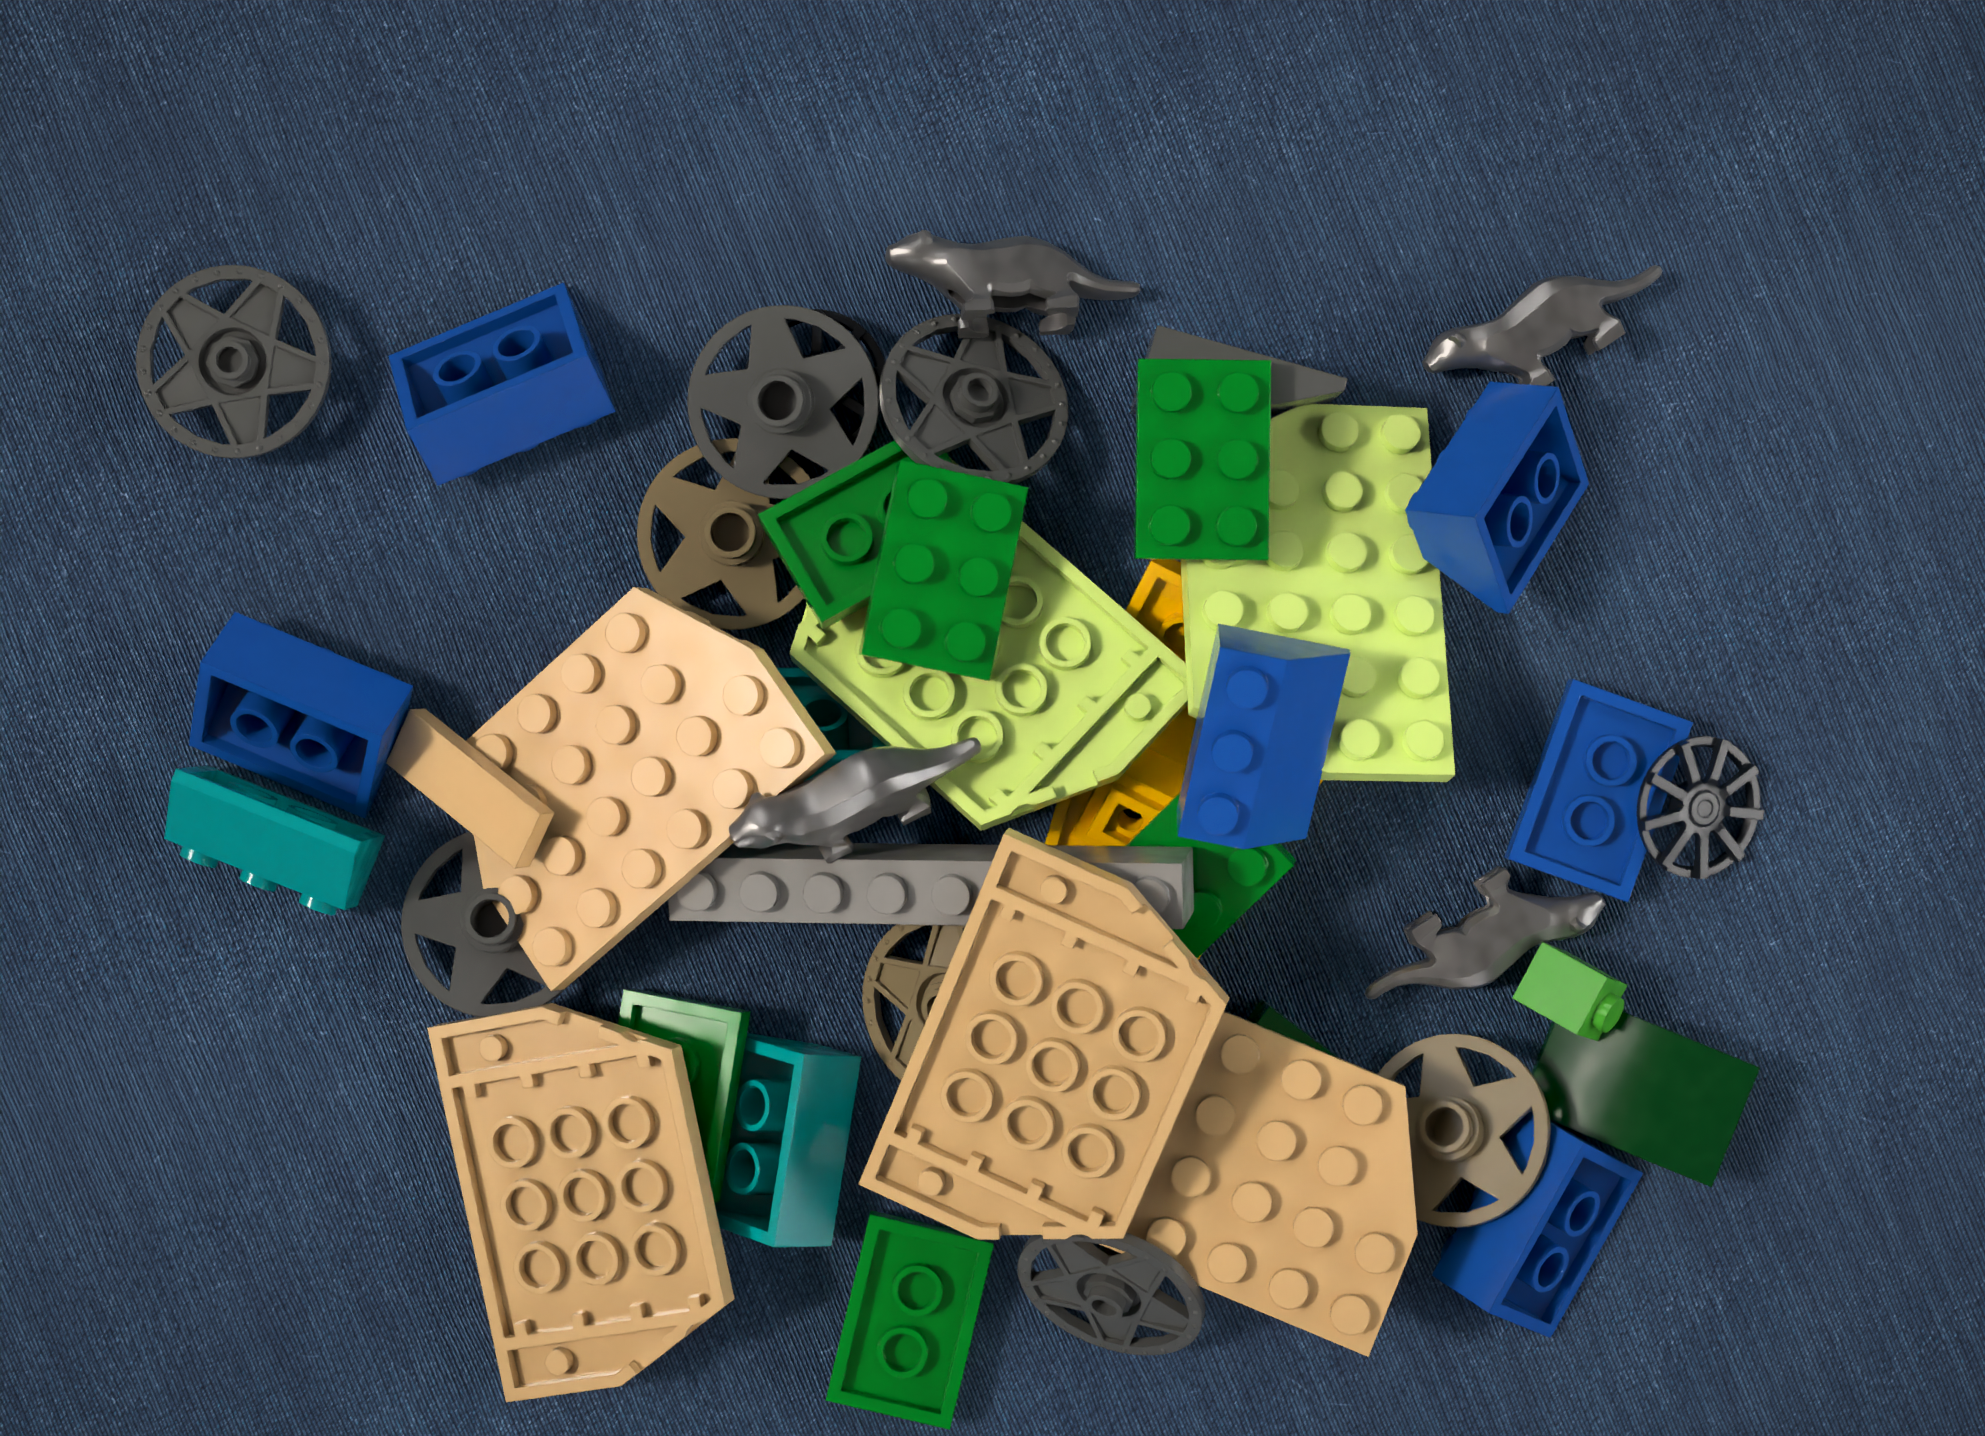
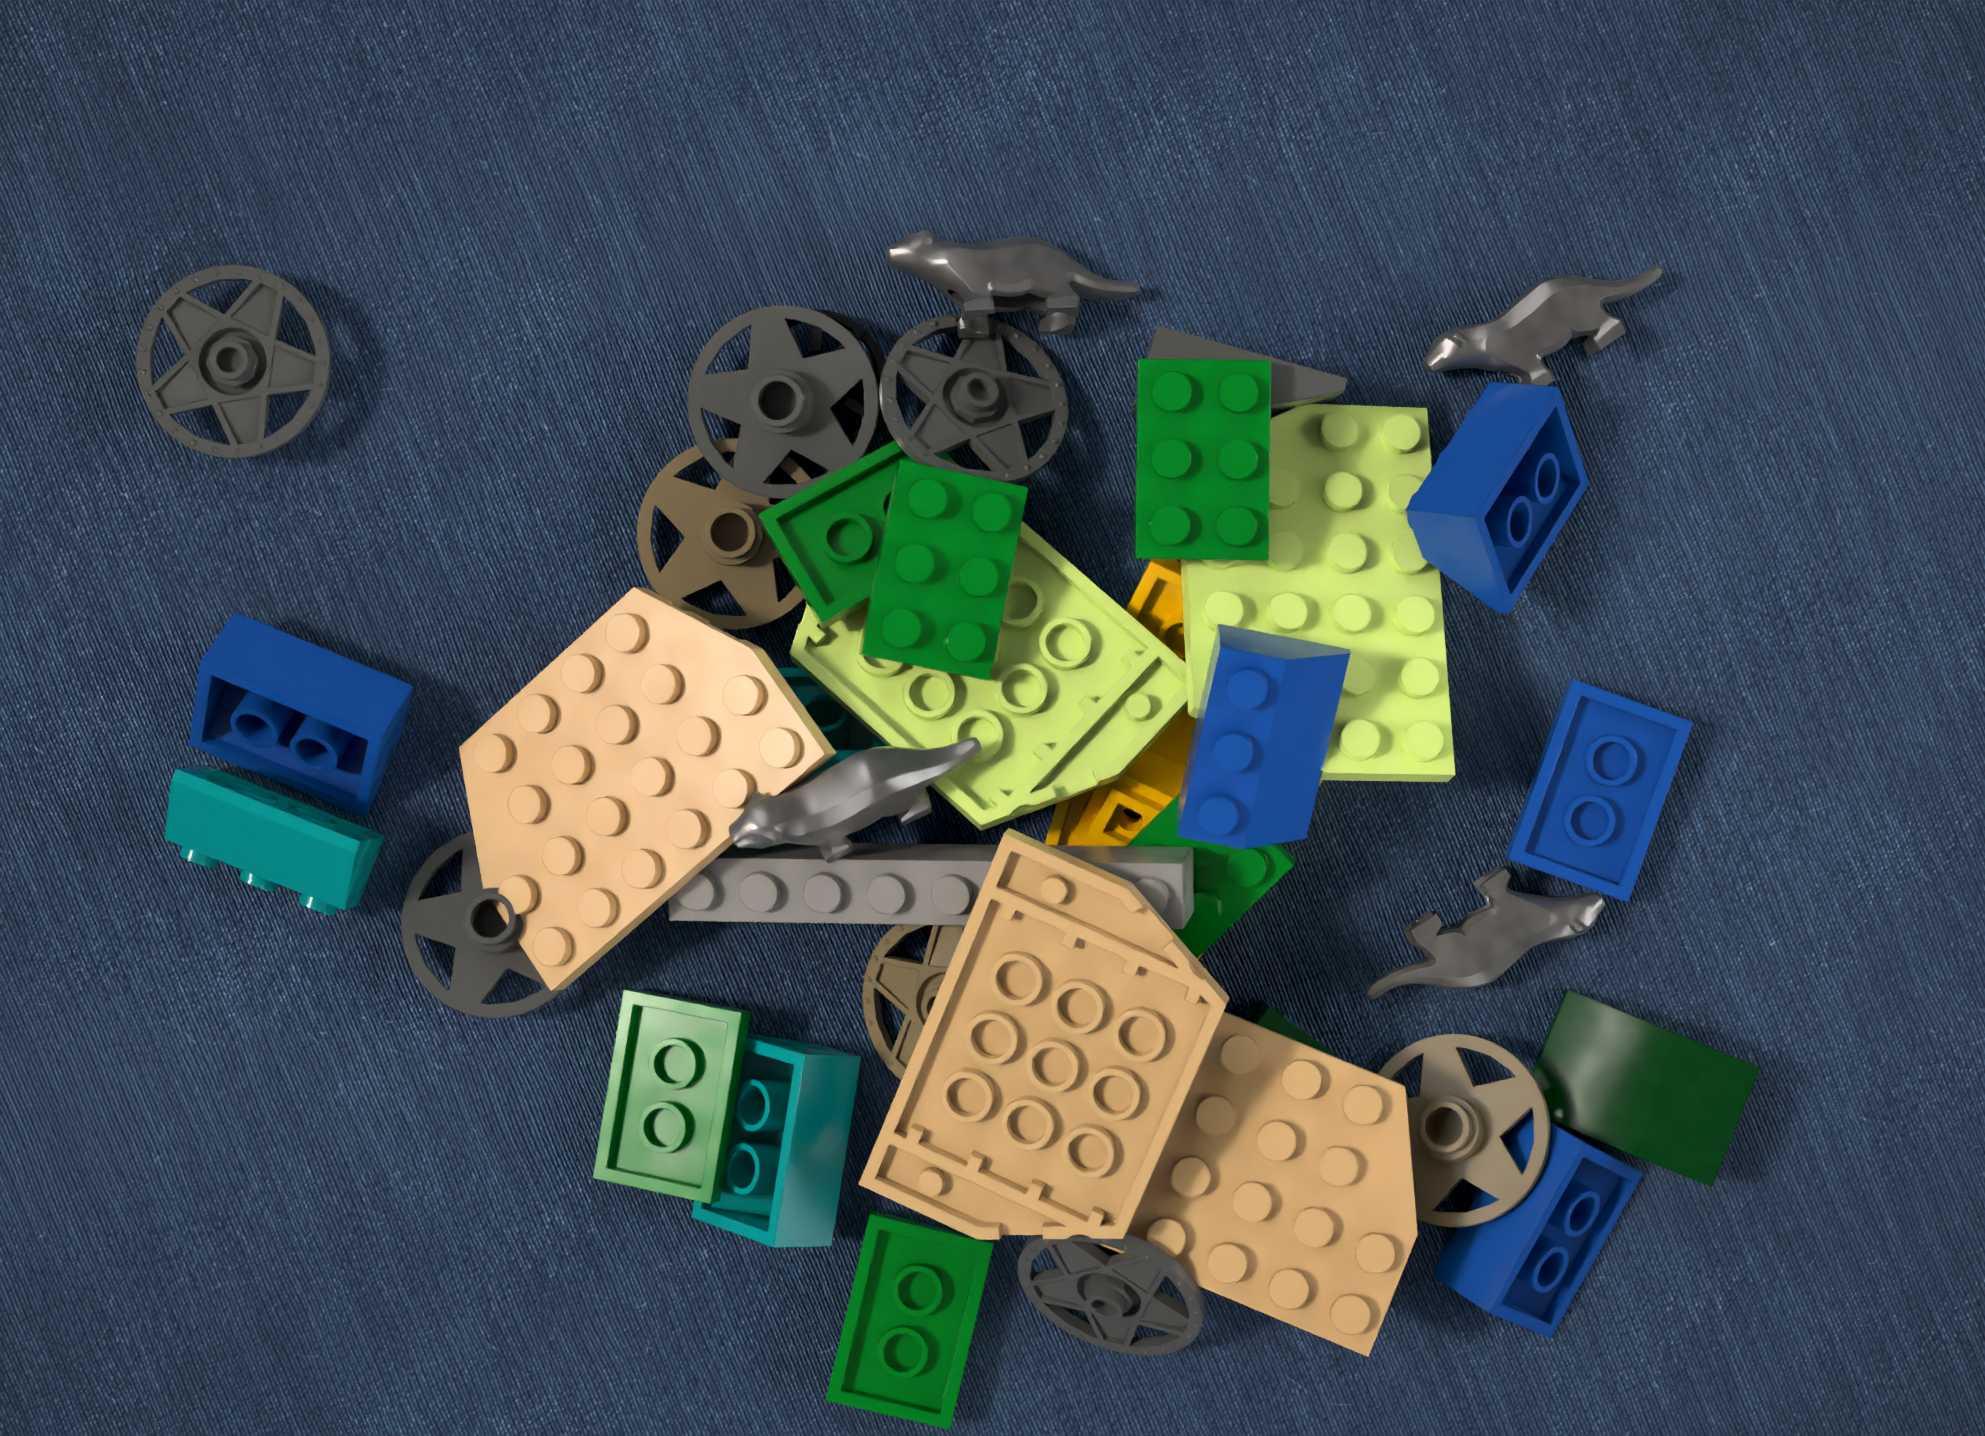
tan tile [386,708,555,869] -> none
blue slope [388,282,616,486] -> none
tan plate [427,1003,735,1402] -> none
bright green brick [1512,942,1628,1041] -> none
wheel [1636,736,1764,879] -> none

